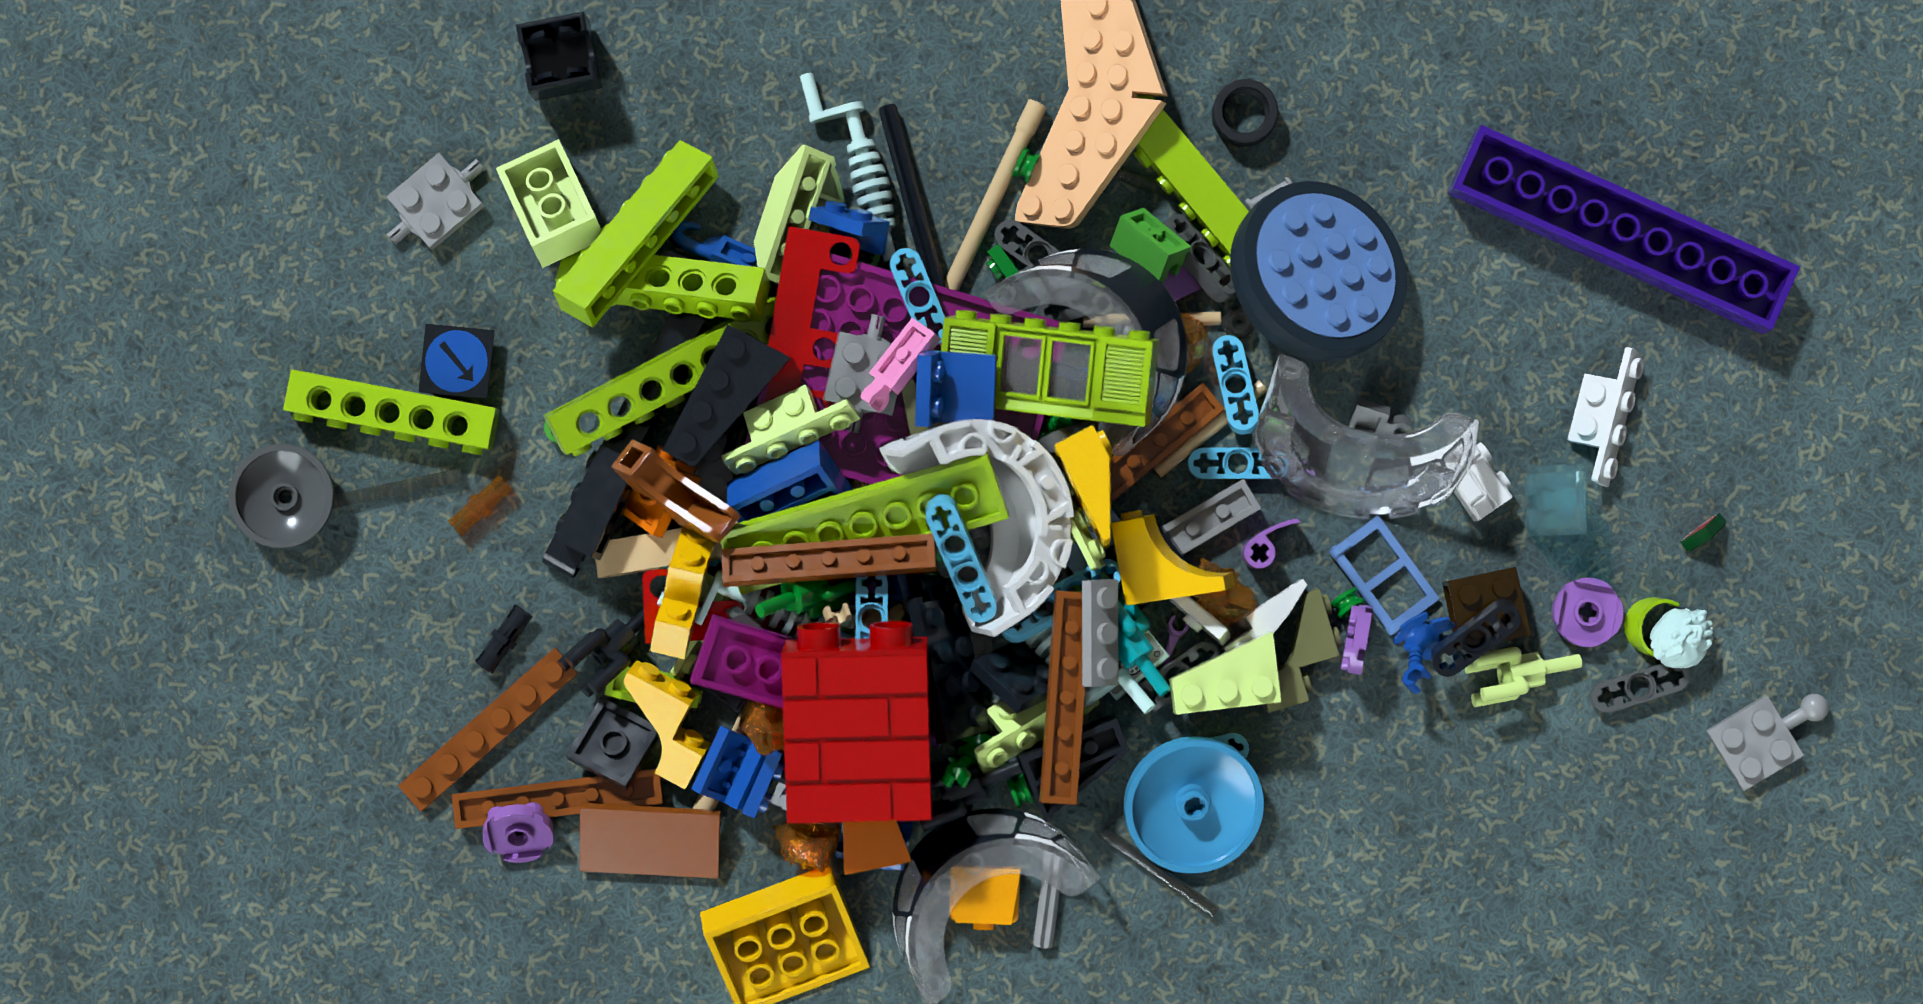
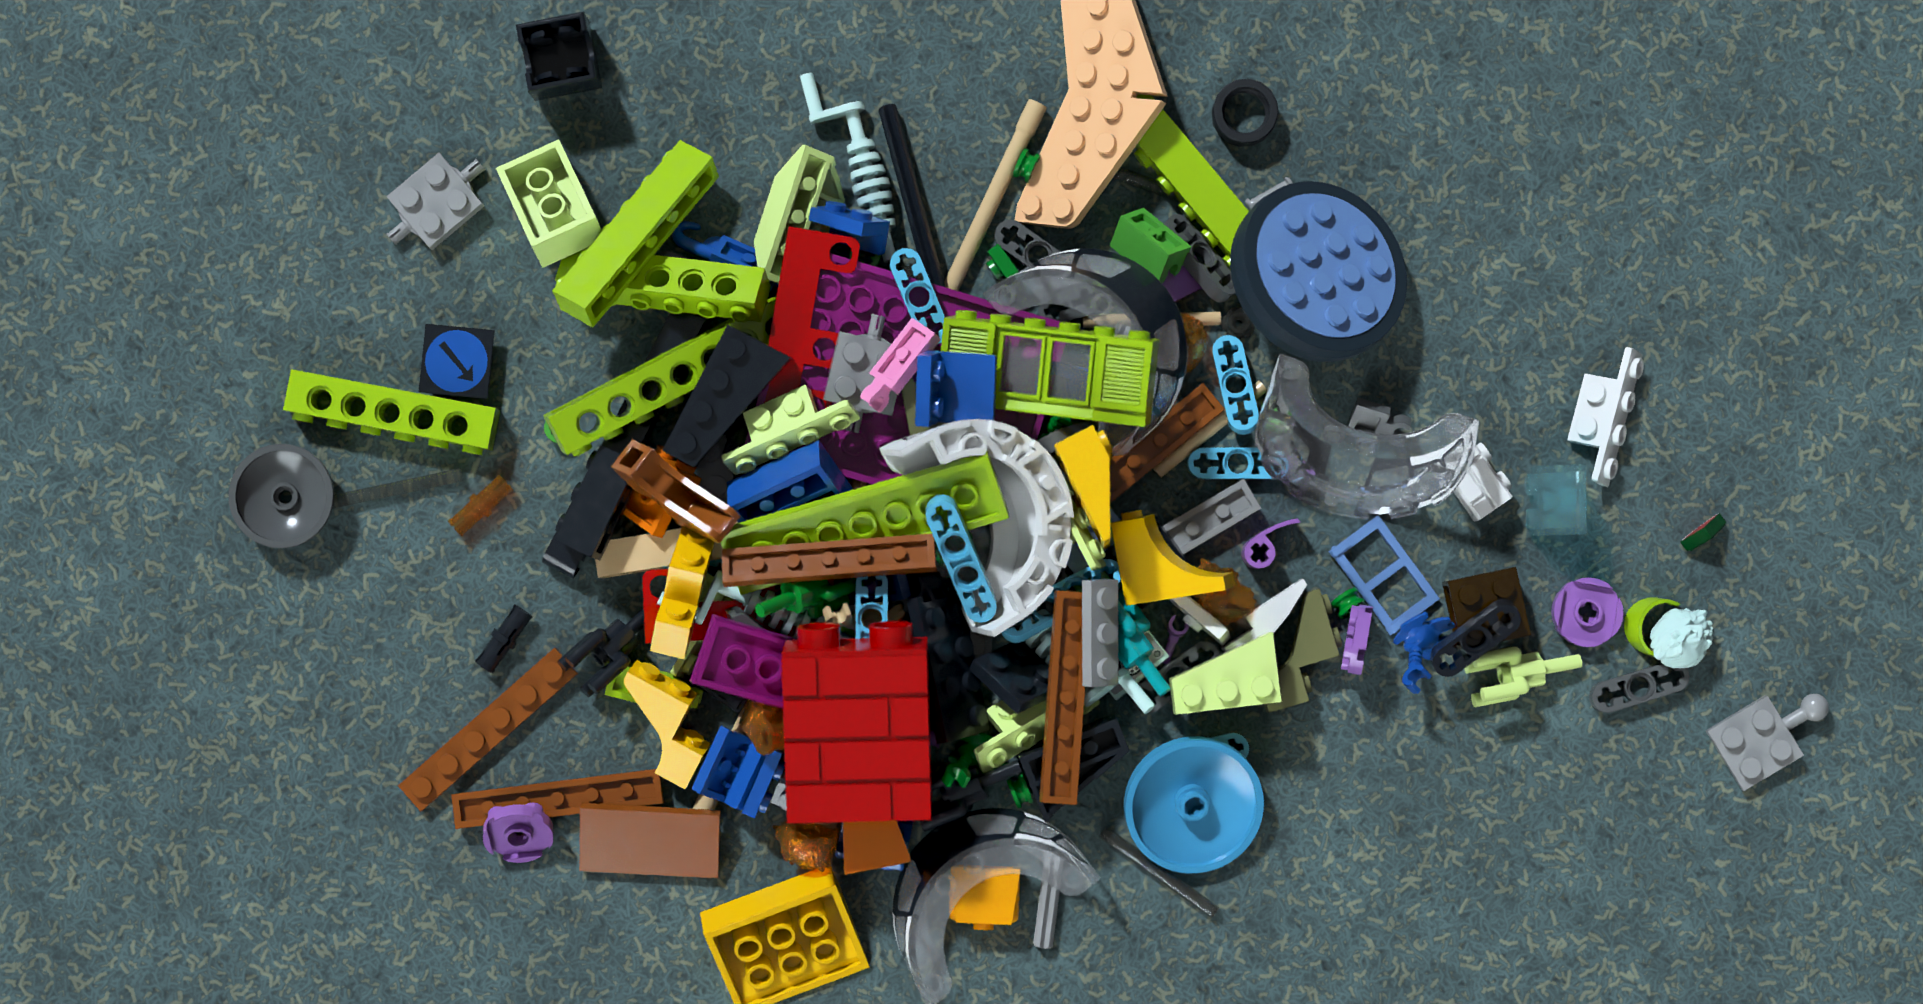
black plate [565,697,659,790] -> none
dark purple brick [1447,125,1800,334] -> none

